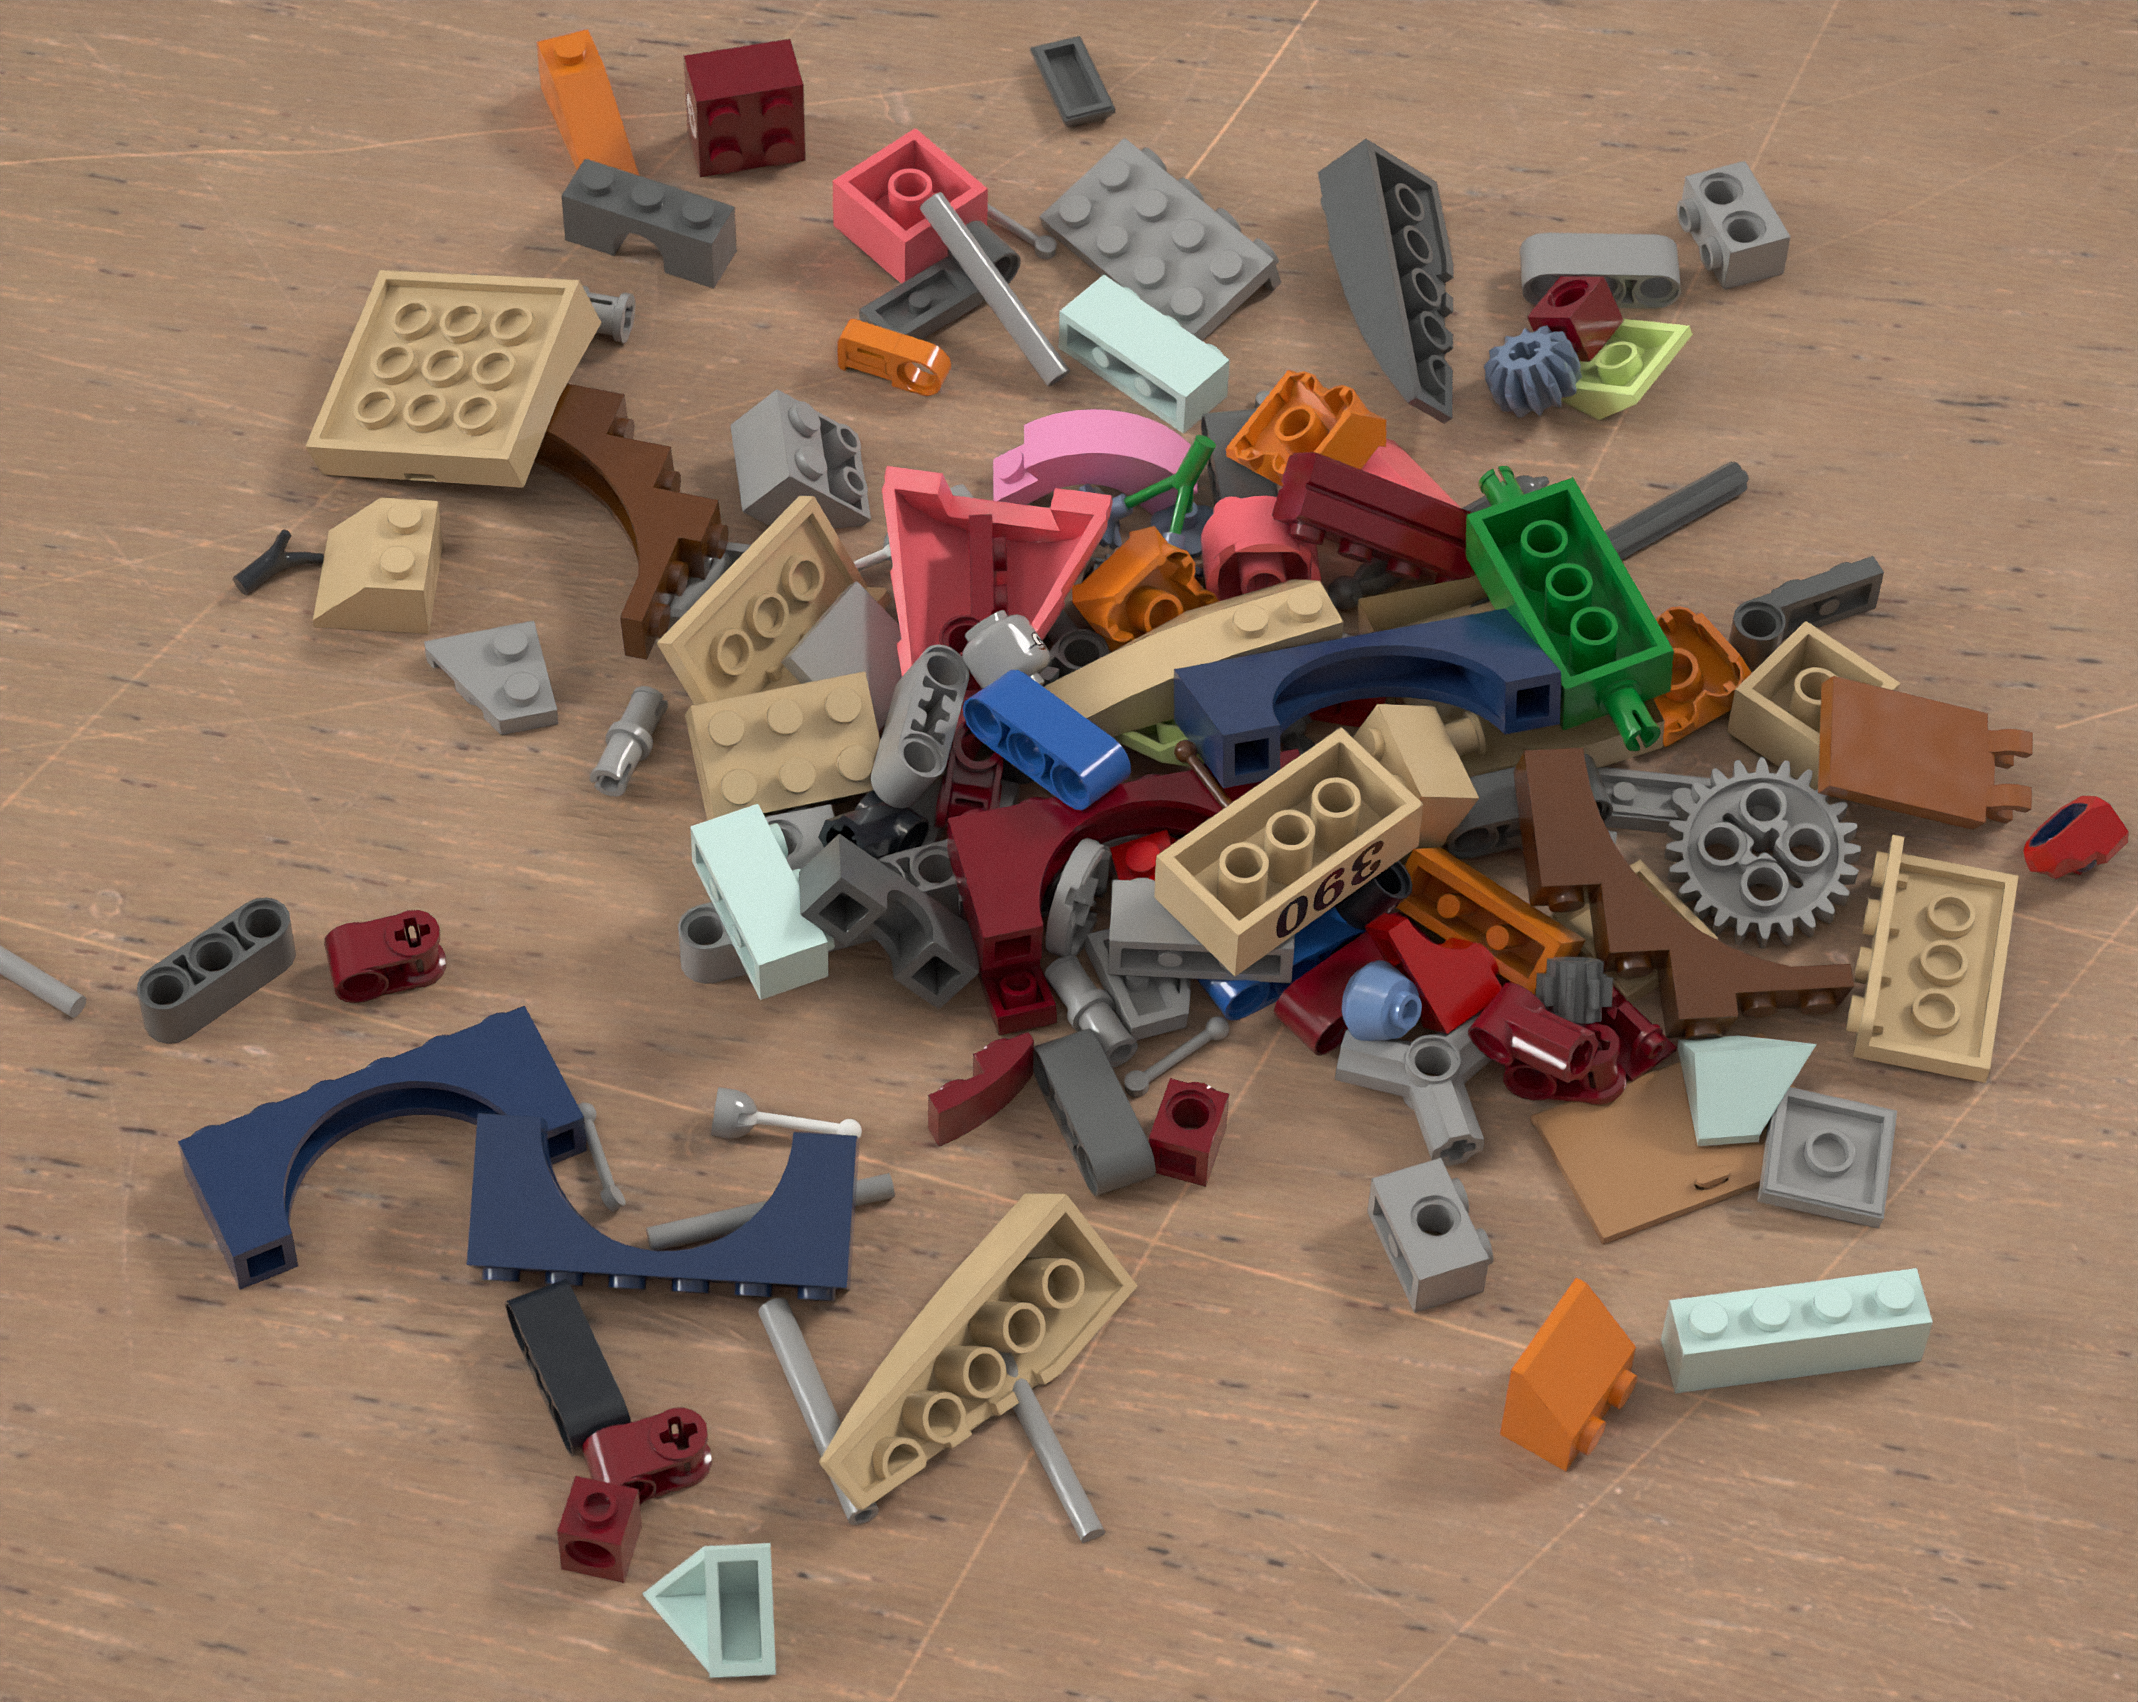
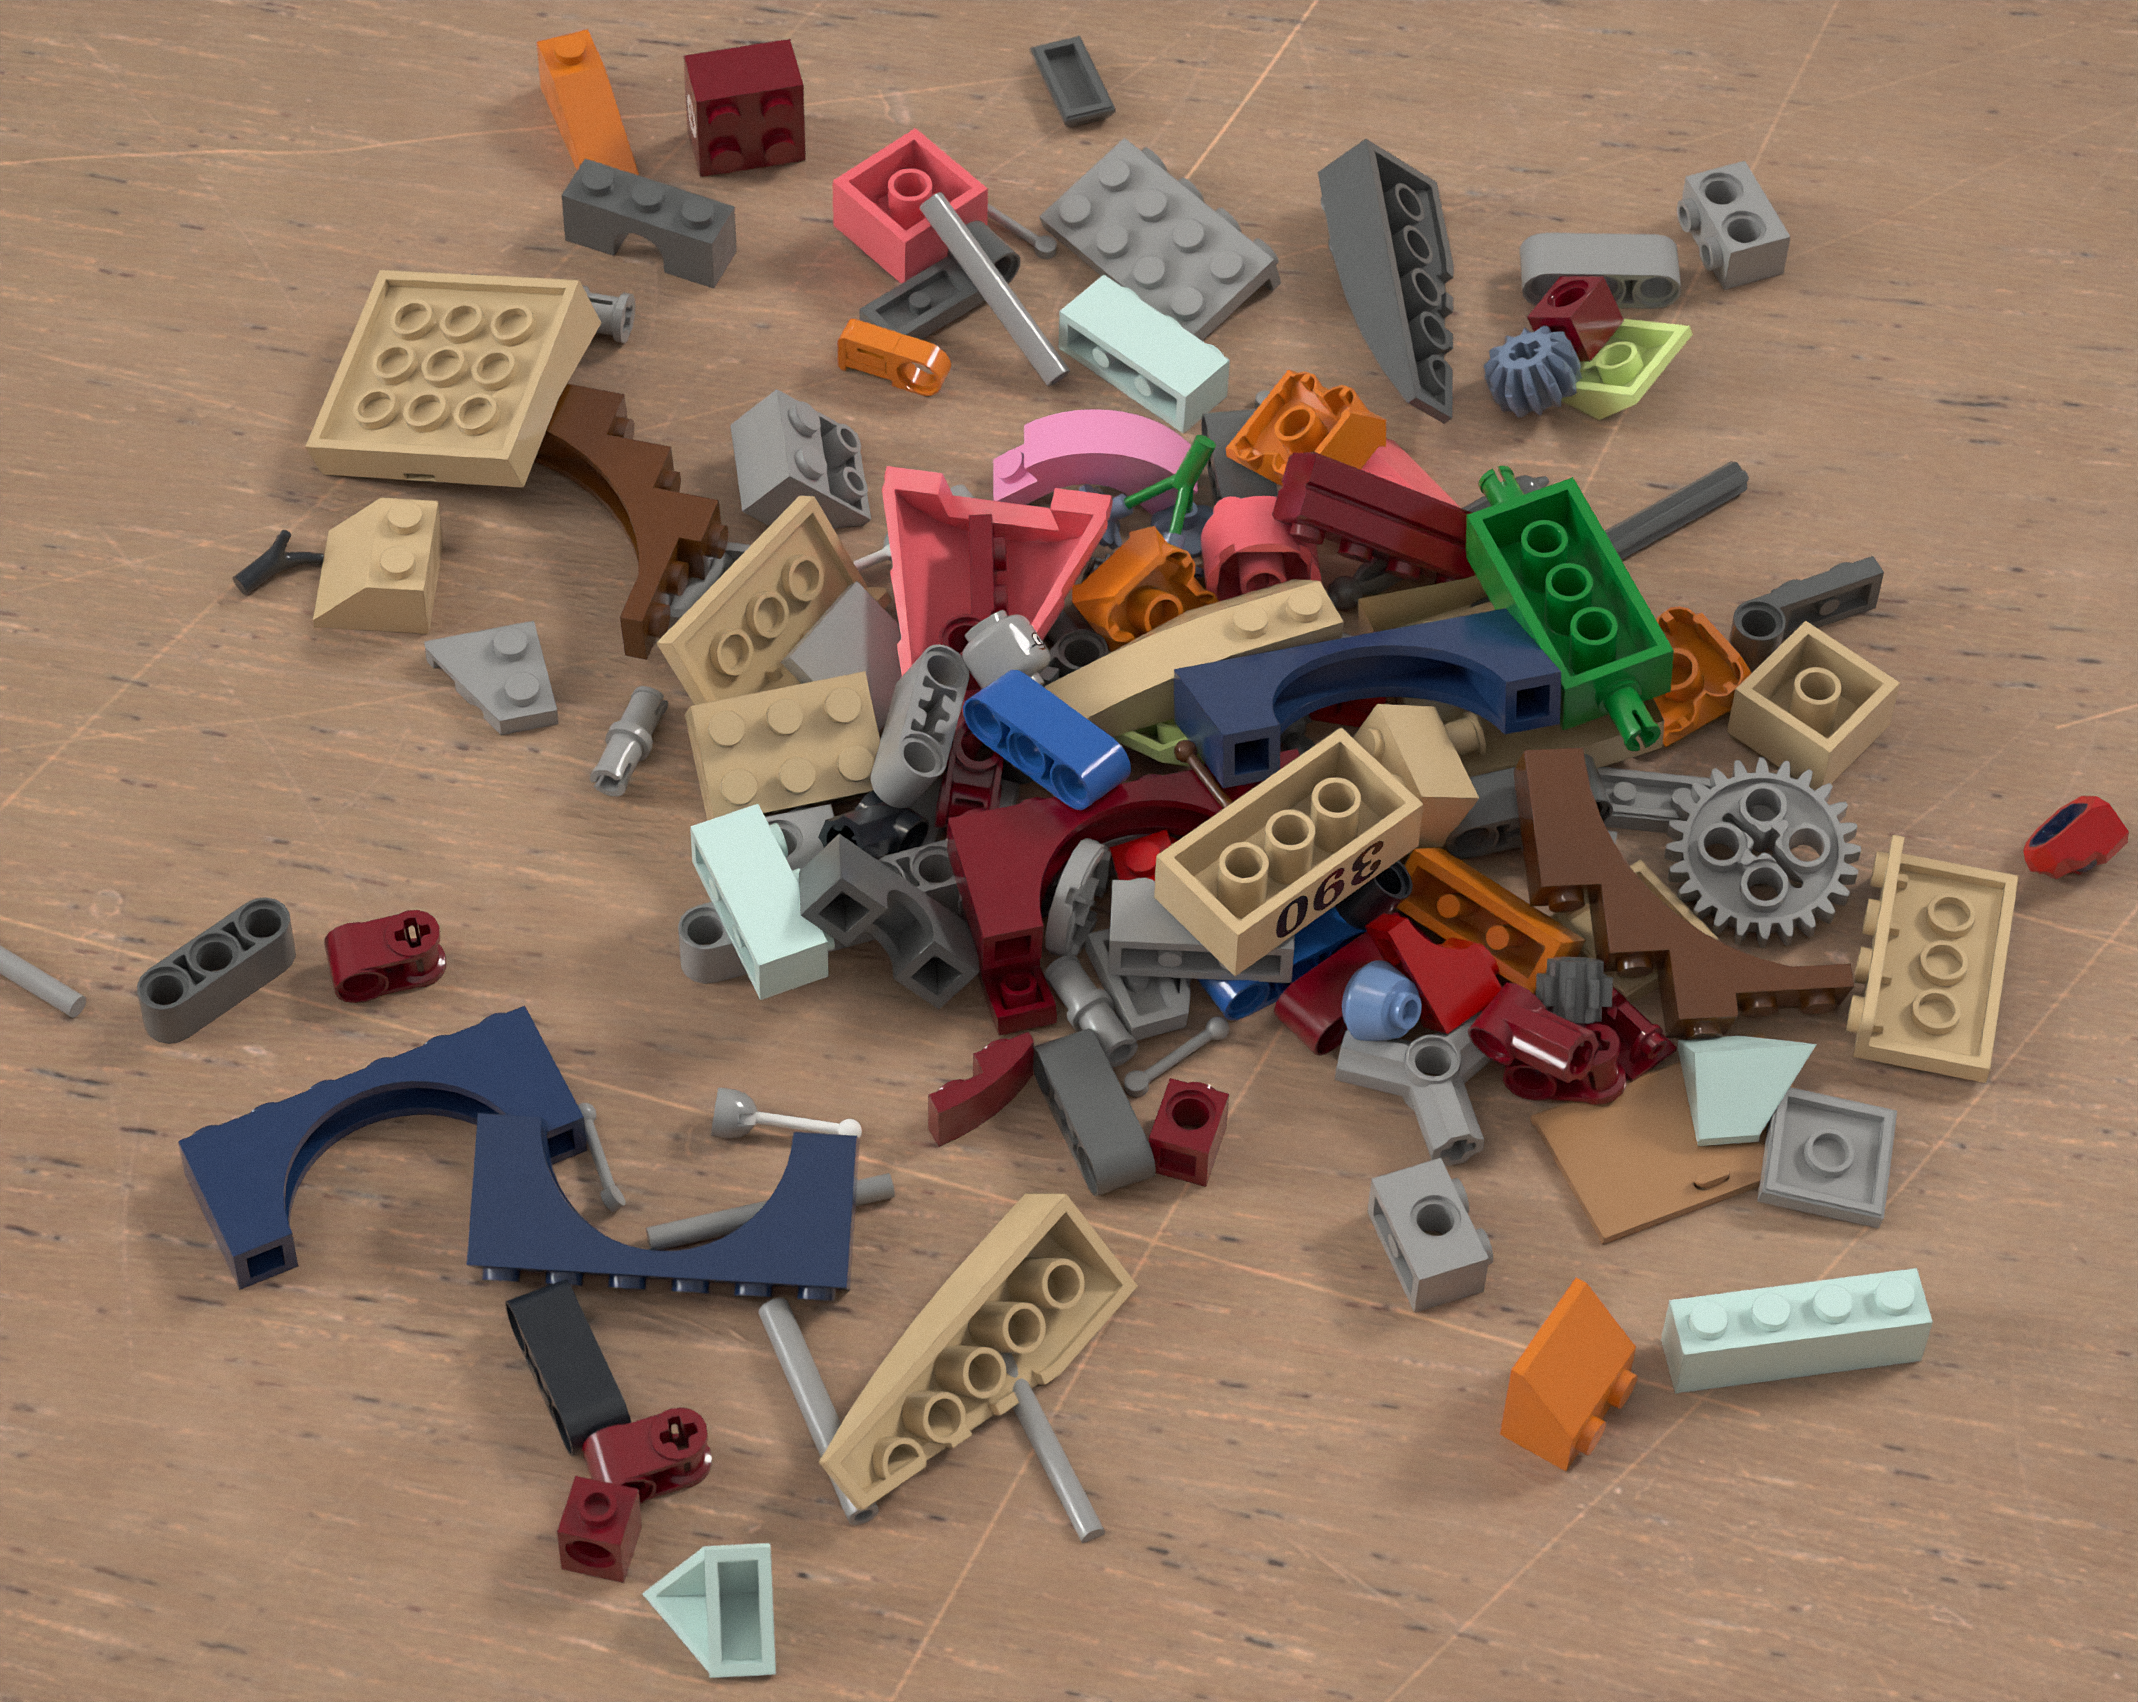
dark orange tile [1818,676,2033,830] -> none

